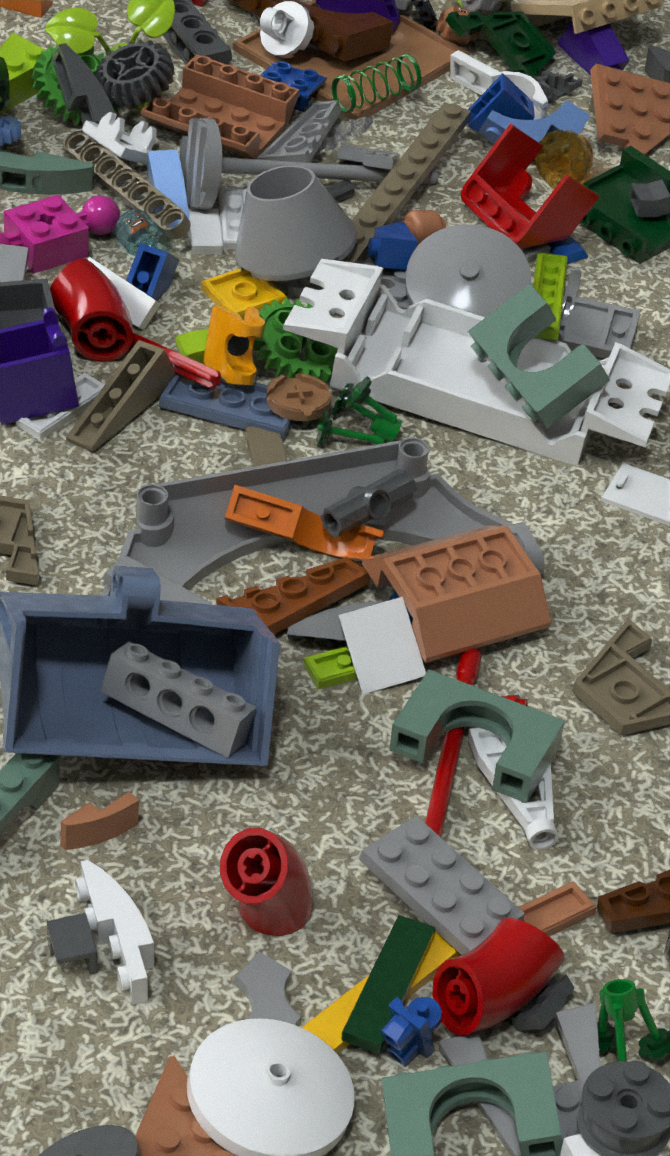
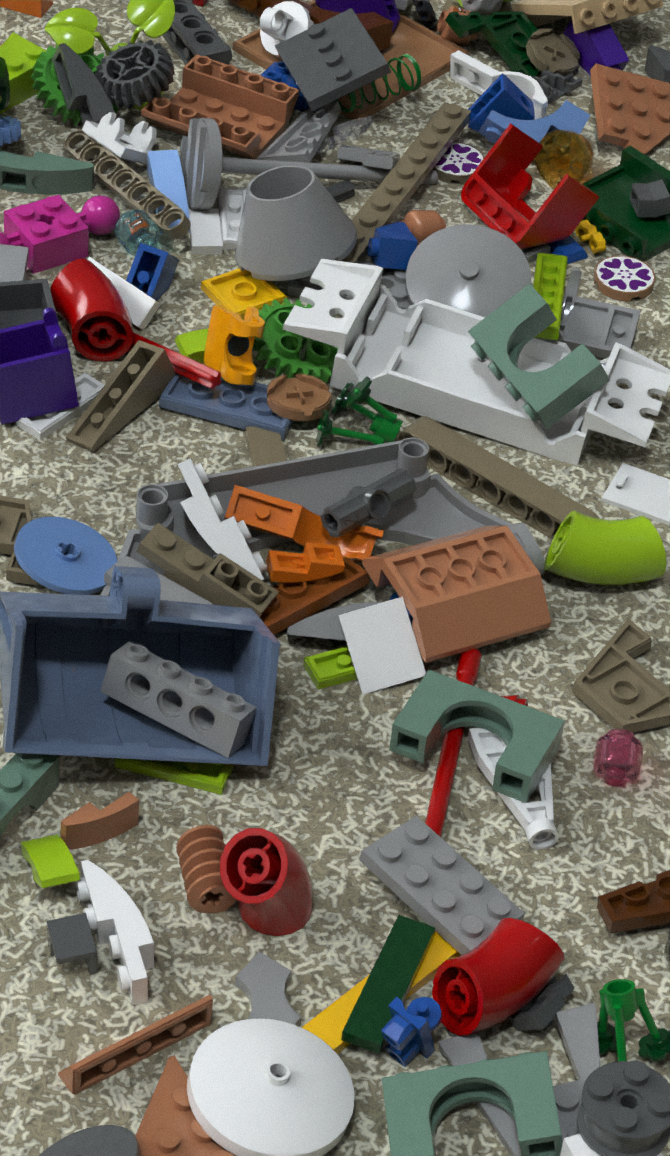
nougat tile [518,881,596,936] -> none
none -> medium blue piece [14,517,117,595]
none -> lime slope [20,834,80,888]
none -> nougat slope [58,995,213,1095]
none -> lime tile [114,758,233,795]
none -> dark tan slope [136,523,279,617]
none -> nougat piece [176,825,237,913]
none -> white slope [178,459,268,581]
none -> orange slope [266,542,345,583]
none -> dark grey plate [275,8,391,111]
none -> dark tan beam [397,416,600,540]
none -> tile [432,142,484,184]
none -> dark tan tile [526,28,580,77]
none -> lime brick [544,511,667,585]
none -> yellow piece [575,220,606,254]
none -> tile [593,256,656,301]
none -> clear pink head [593,729,643,787]

